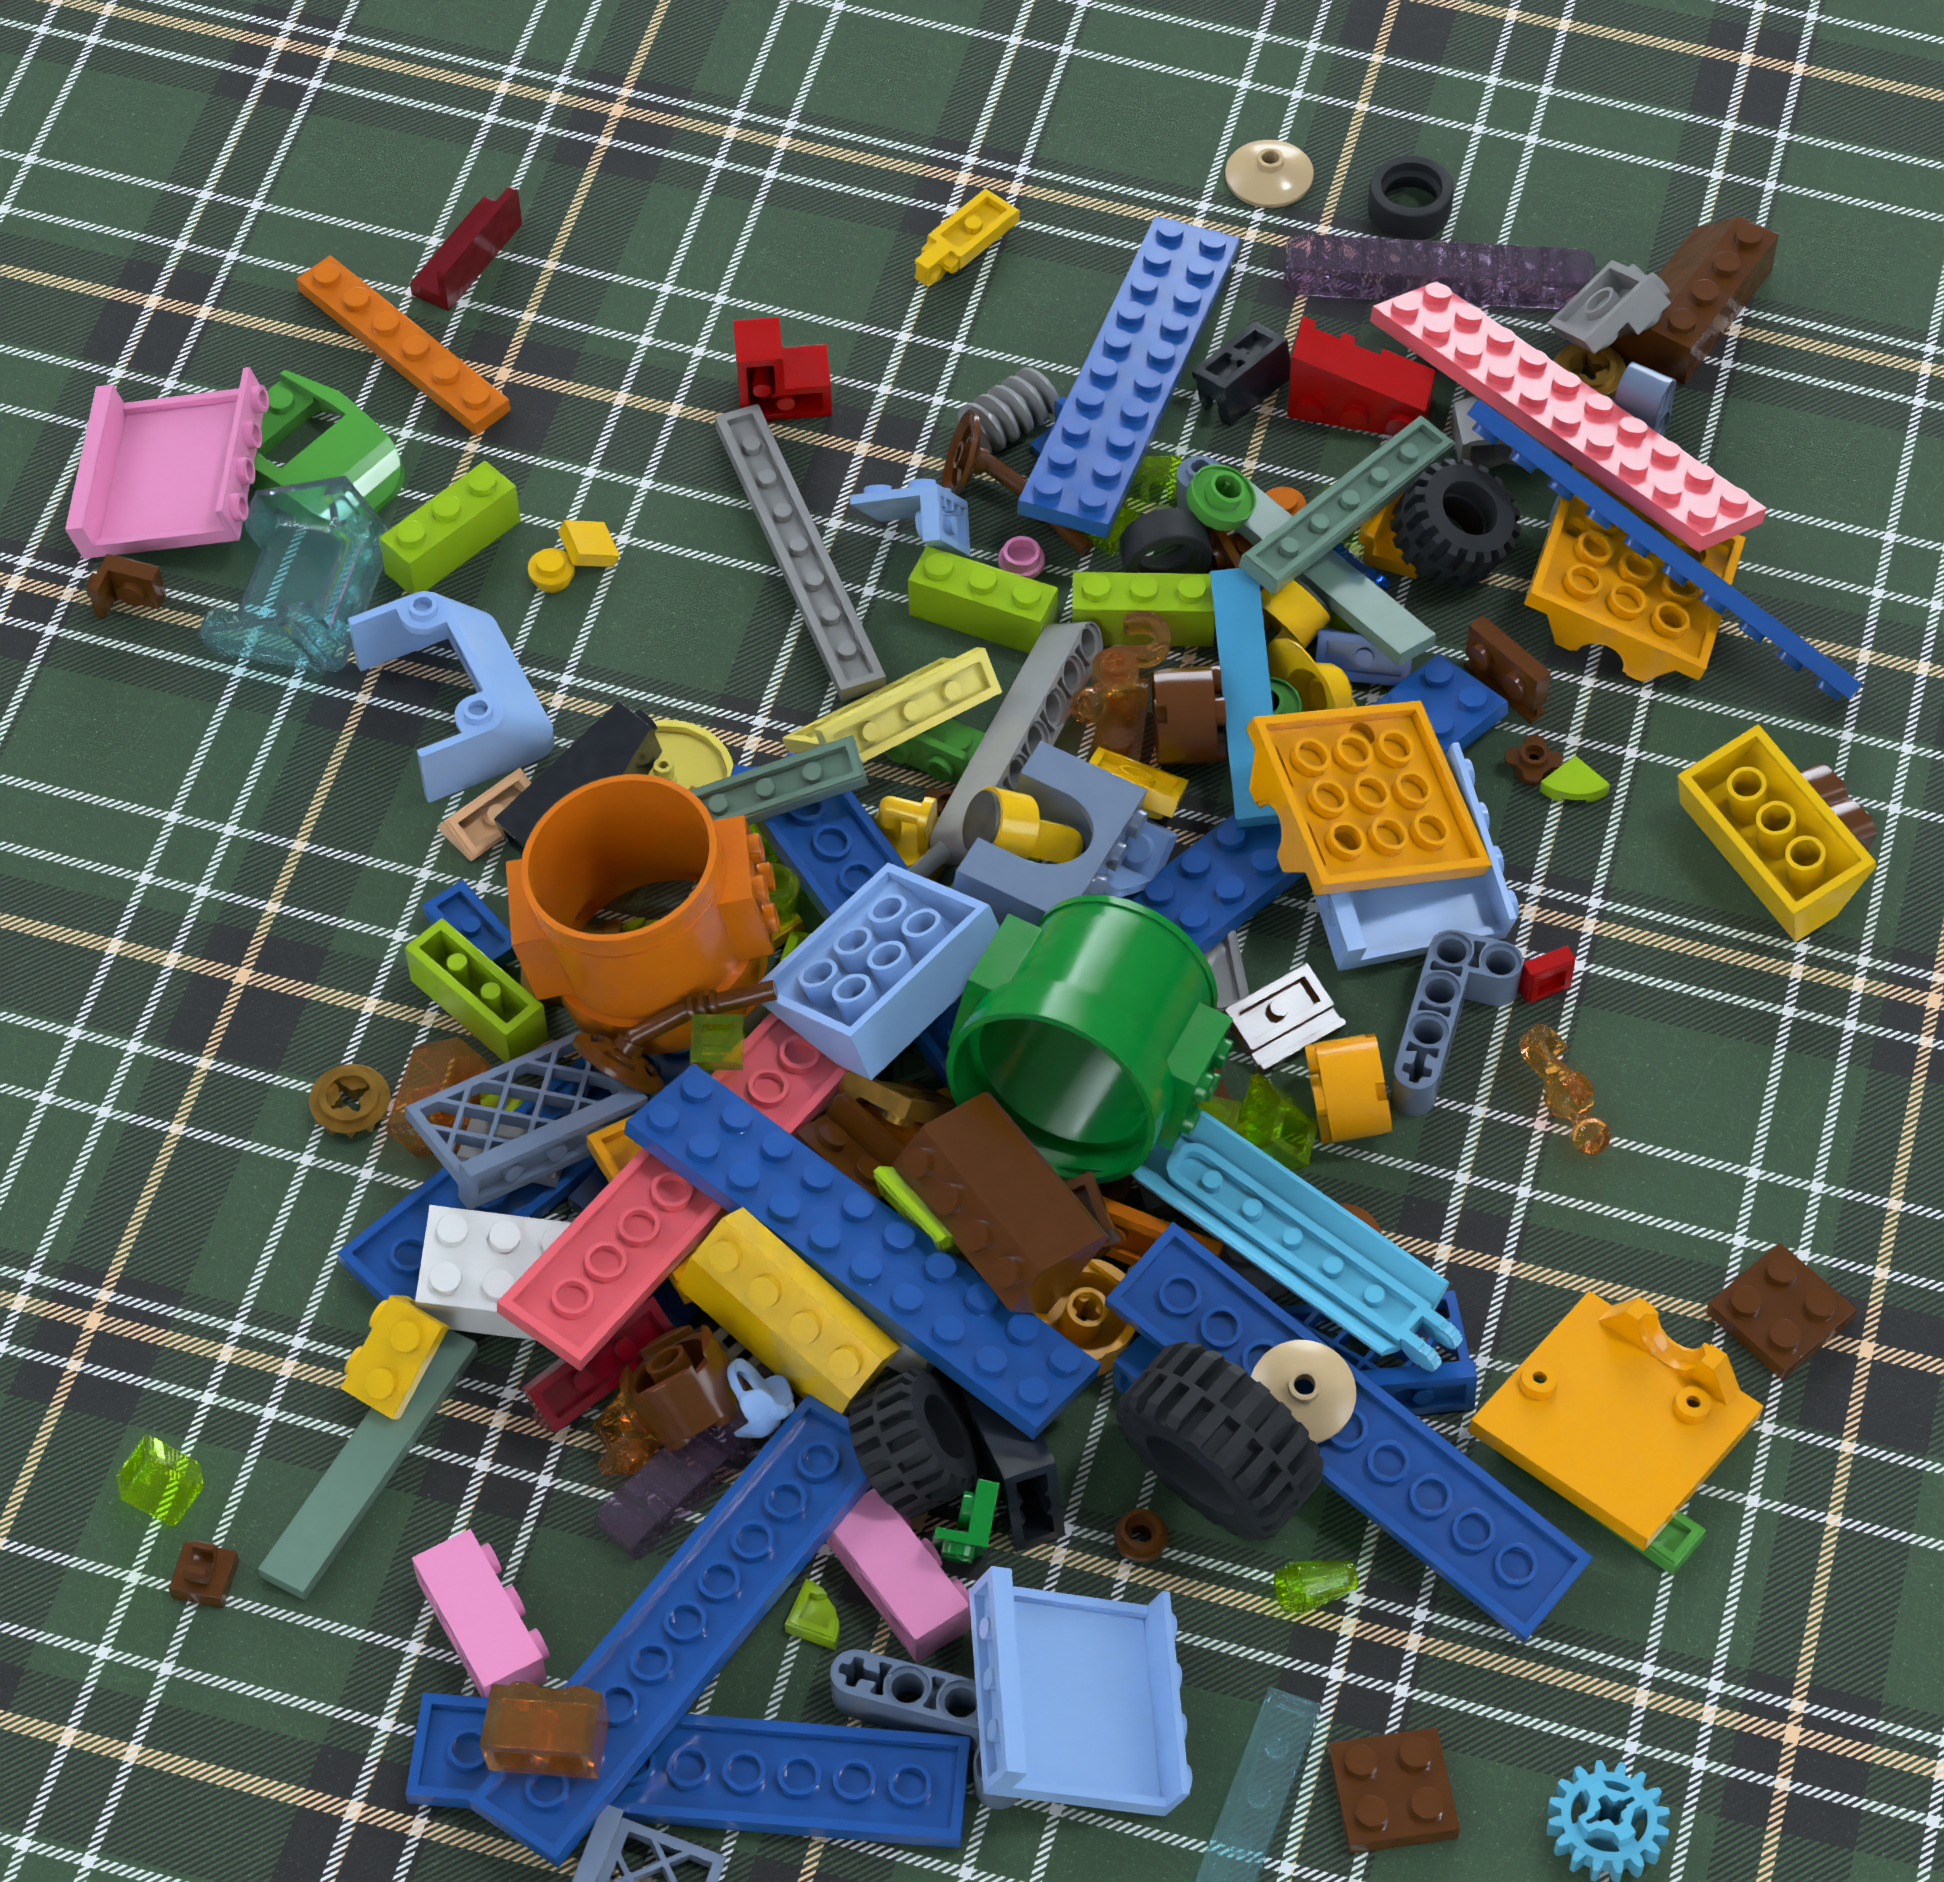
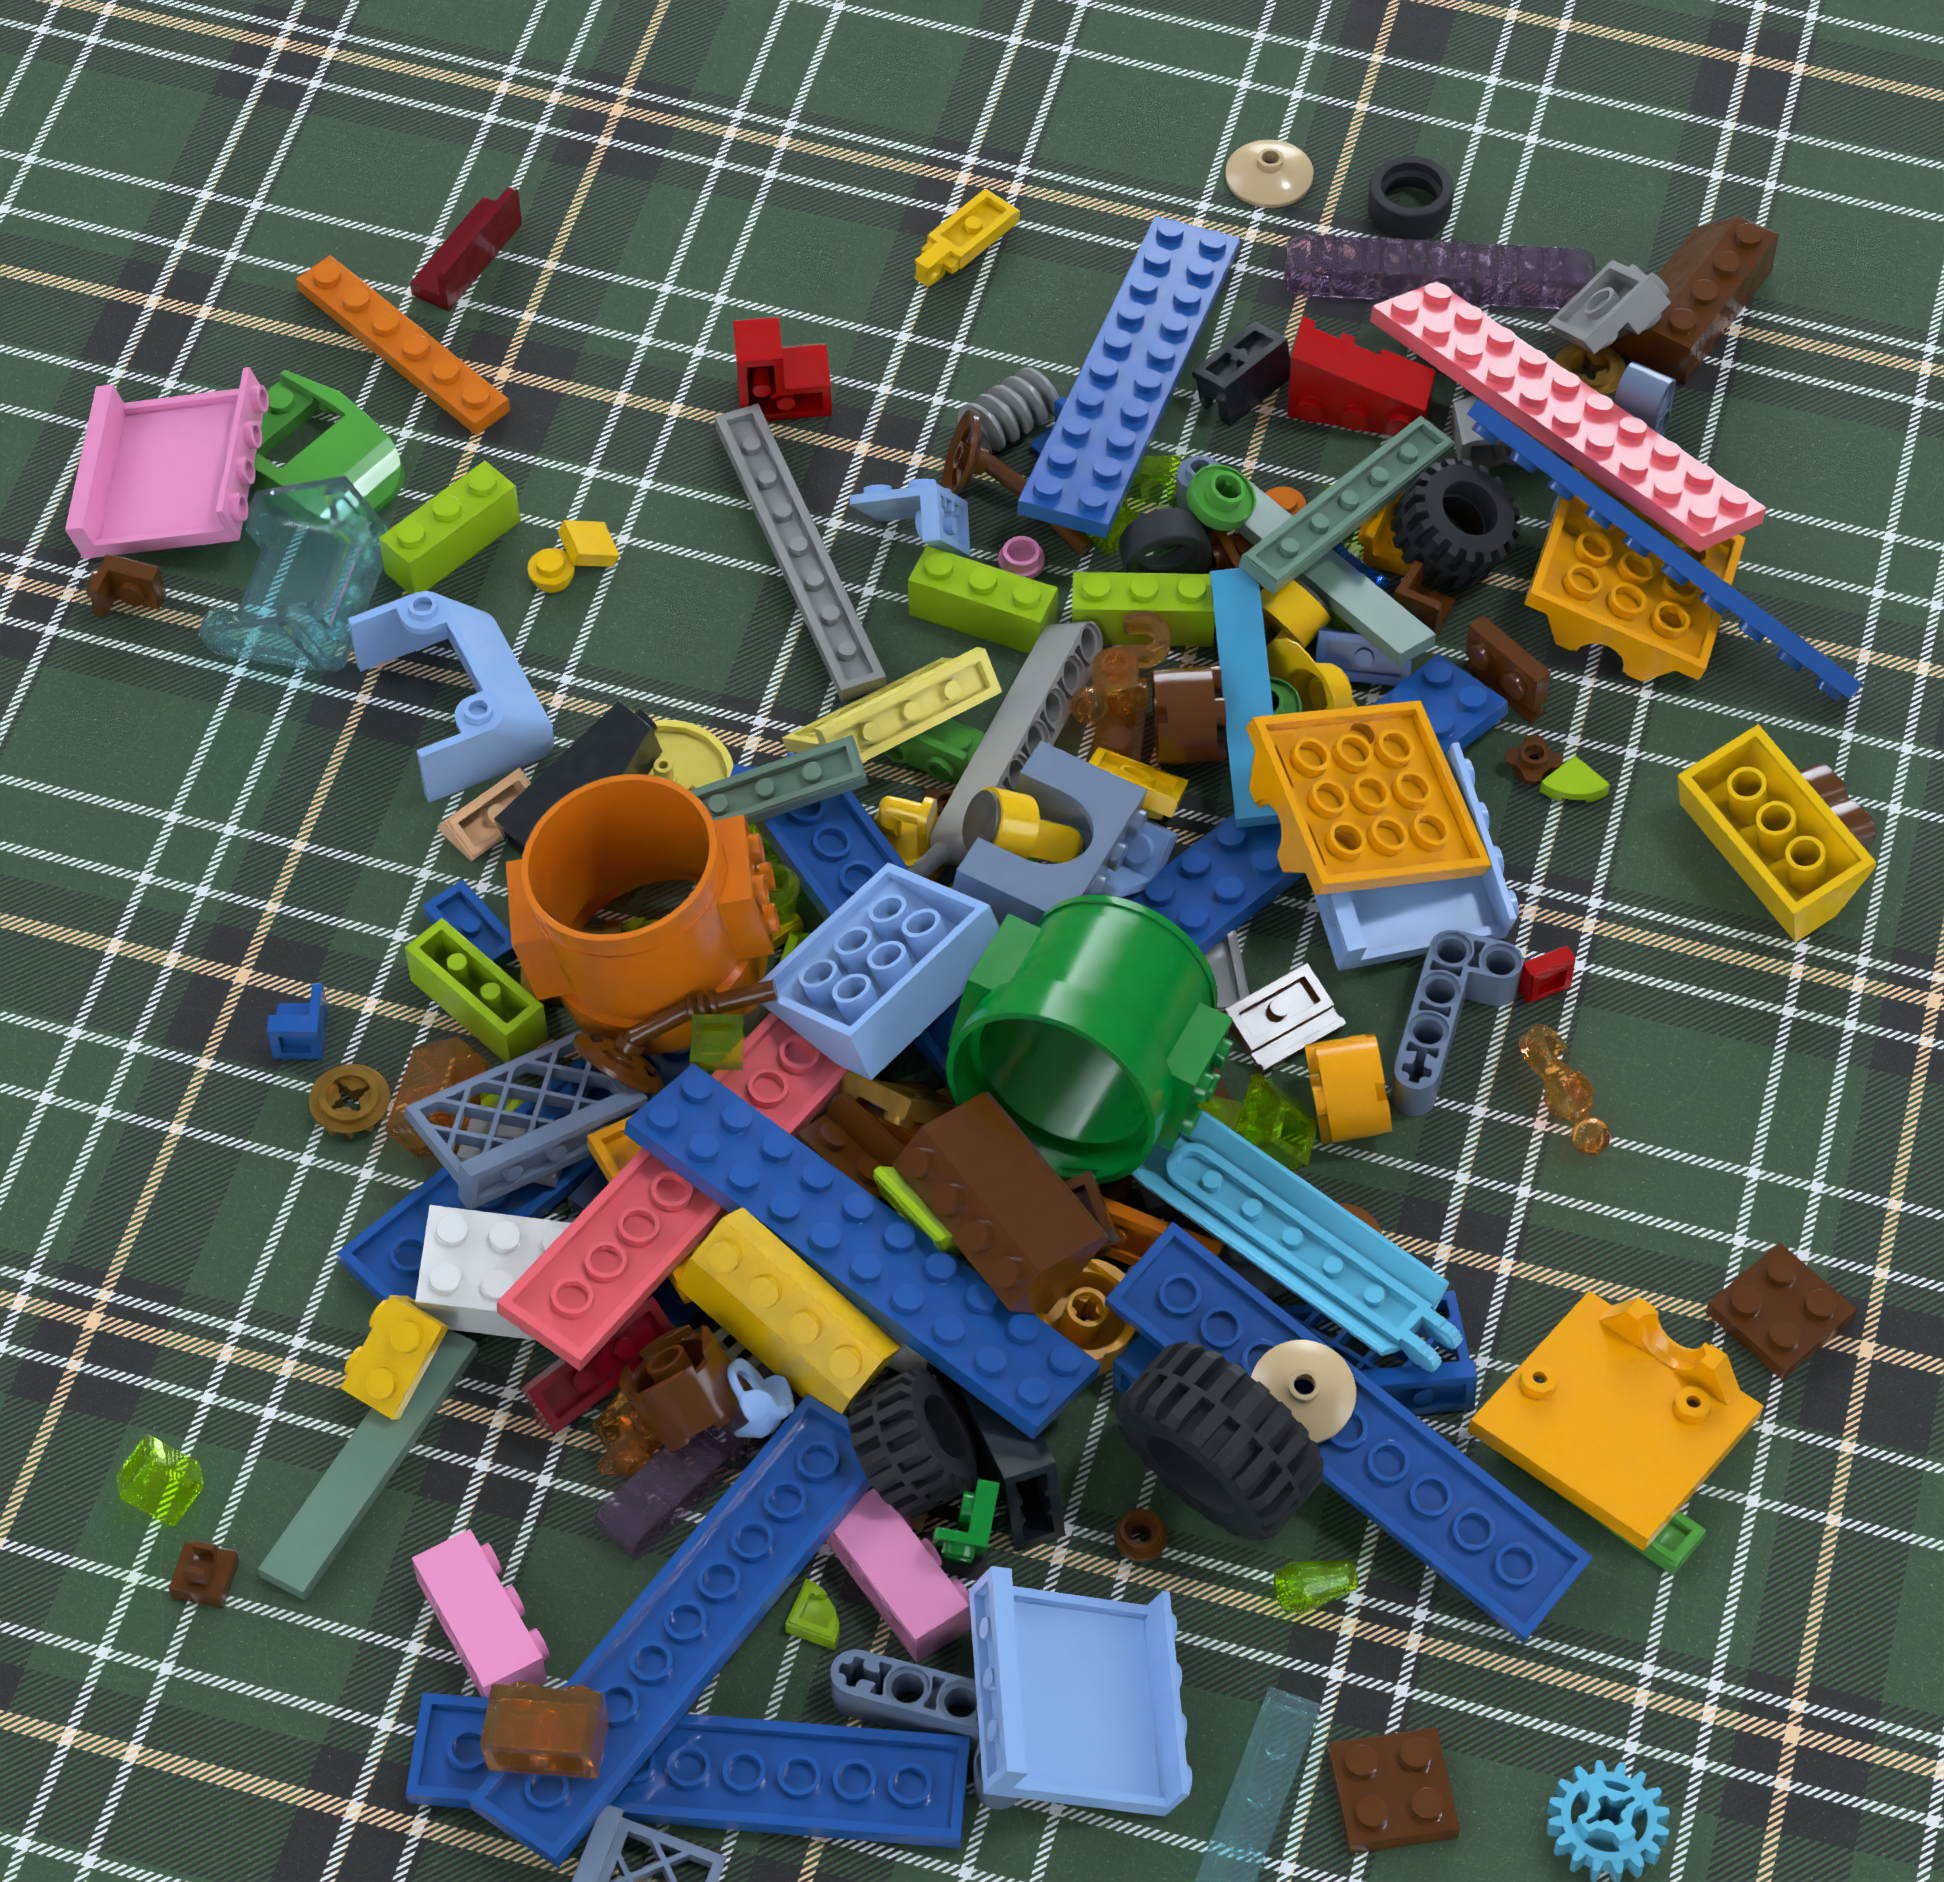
none -> blue panel [267,983,328,1059]
none -> reddish brown panel [1394,560,1456,642]

